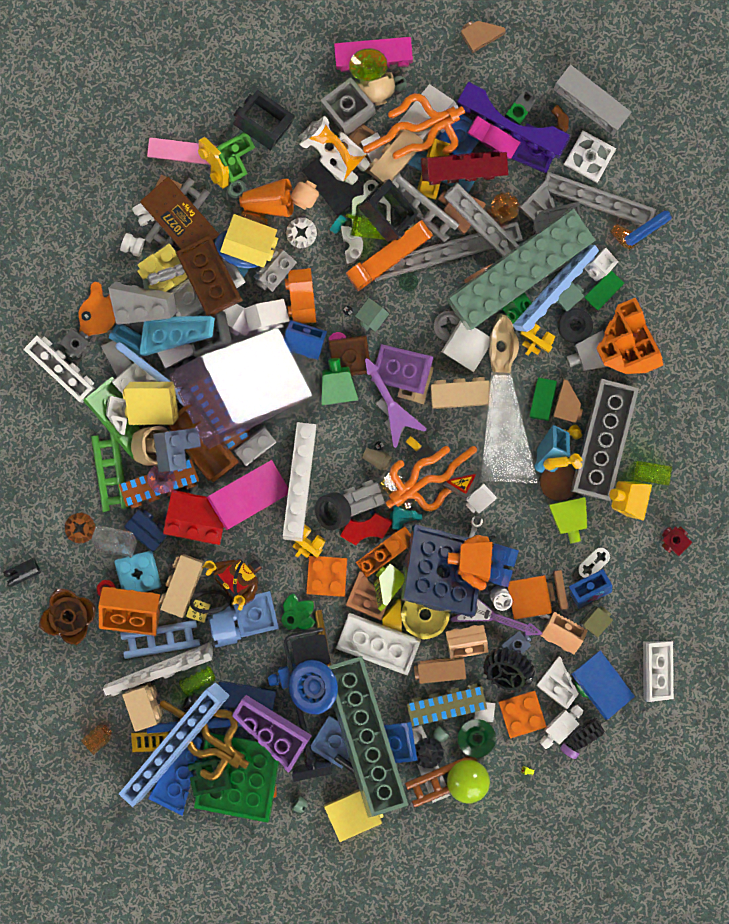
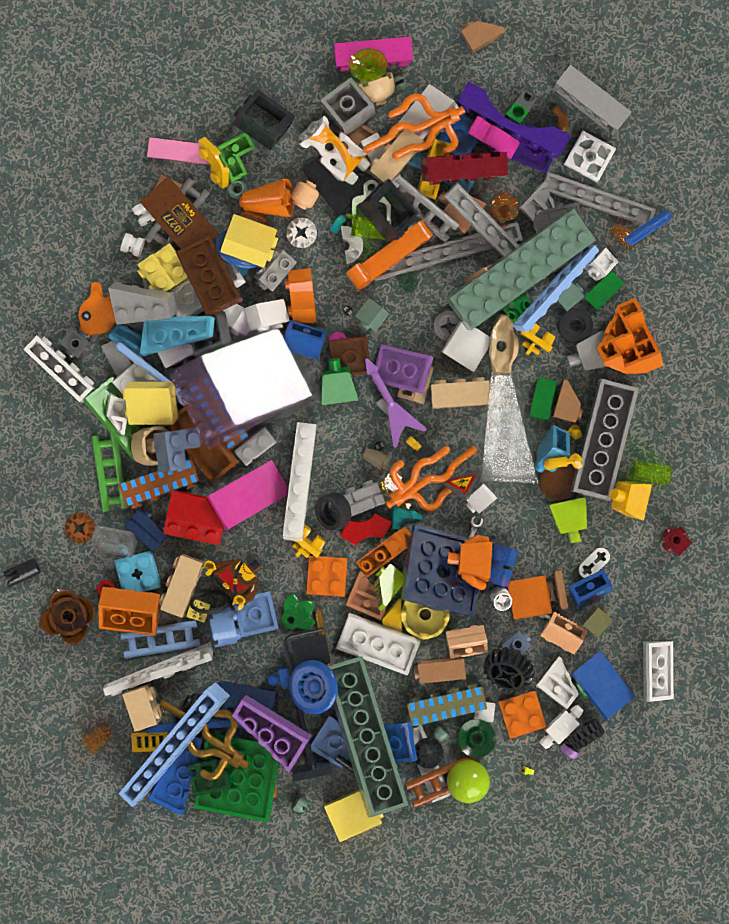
light grey axle [147,264,185,285] -> none
clear pink piece [147,465,175,493] -> none
clear neon green piece [179,666,216,695] -> none
piece [451,598,543,635] -> none

